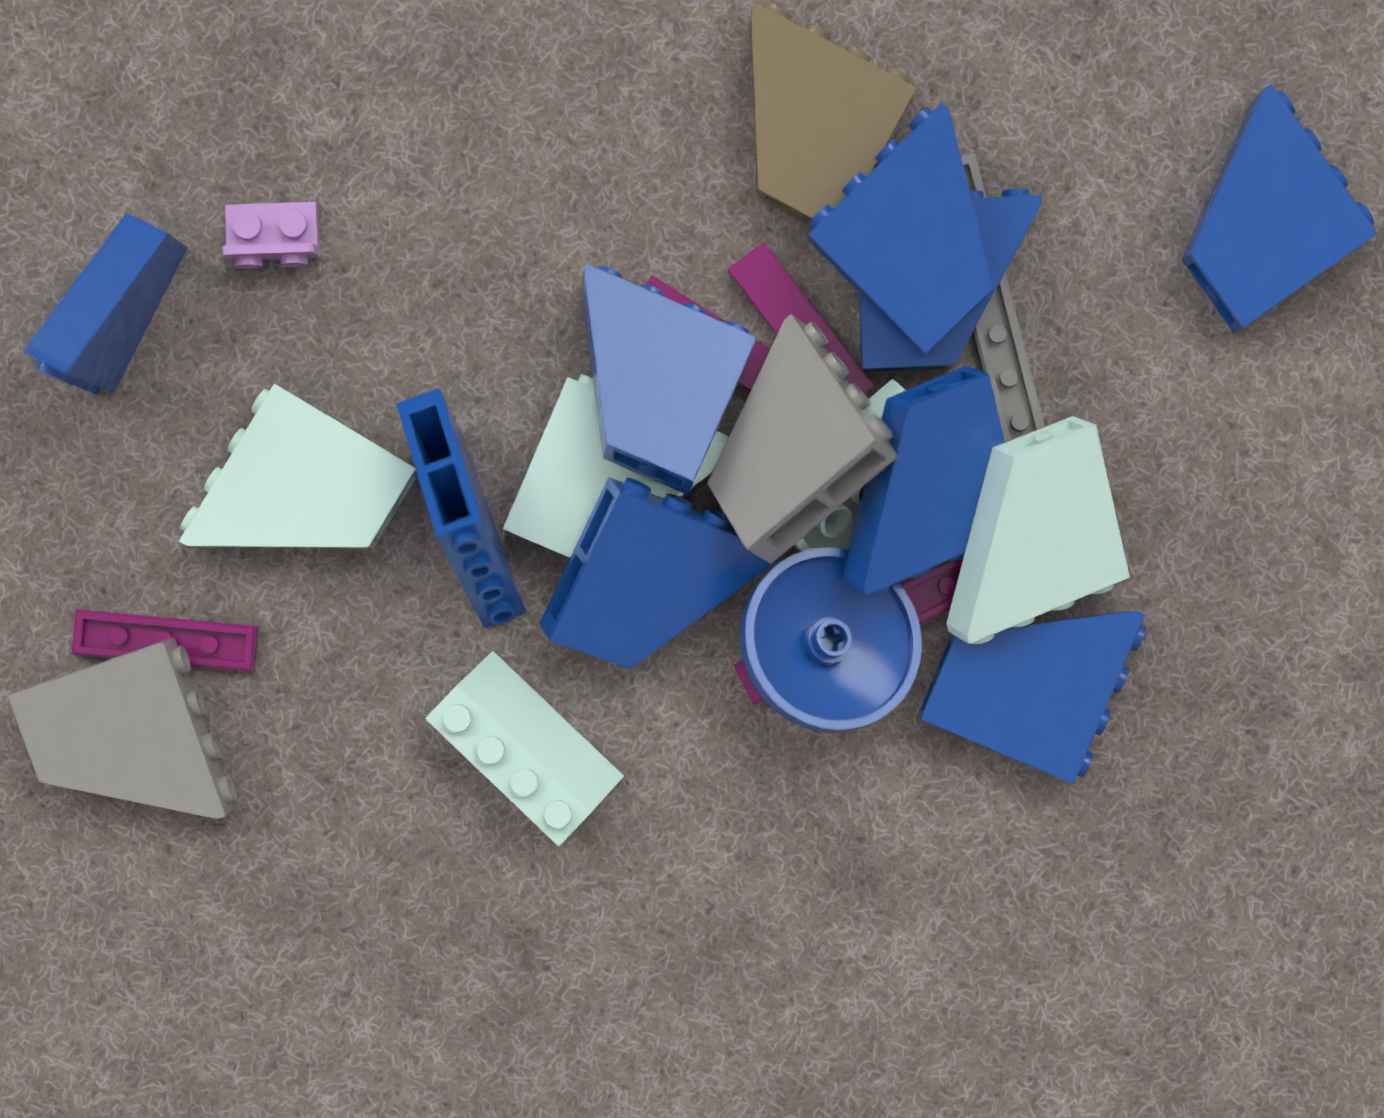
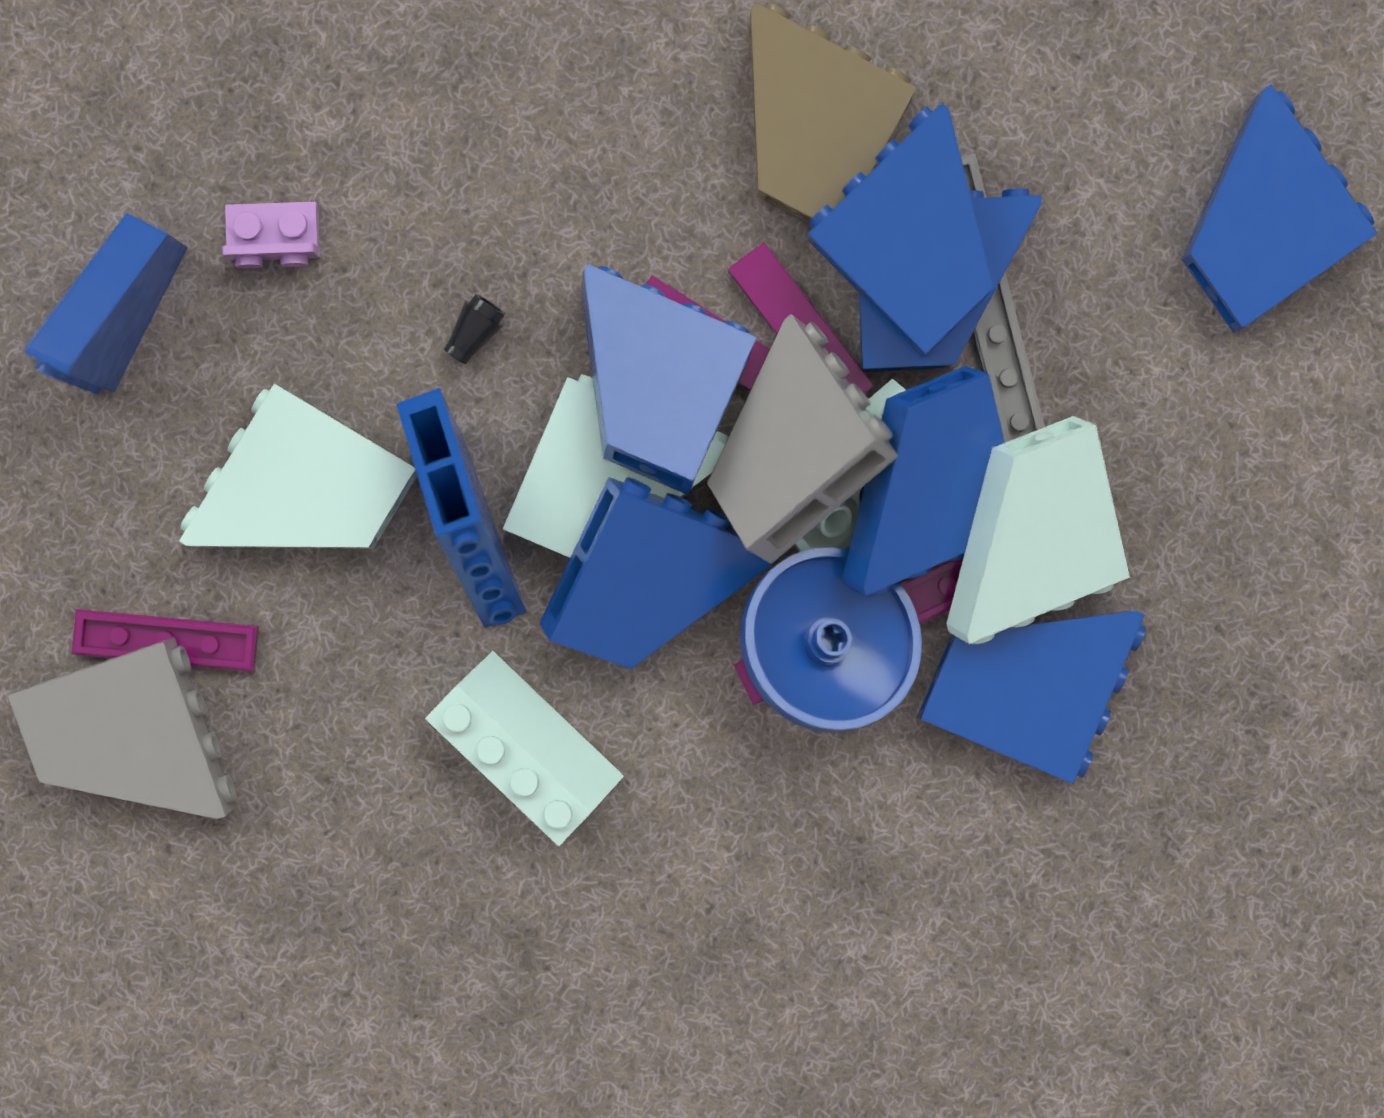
none -> black cone [444,294,506,364]

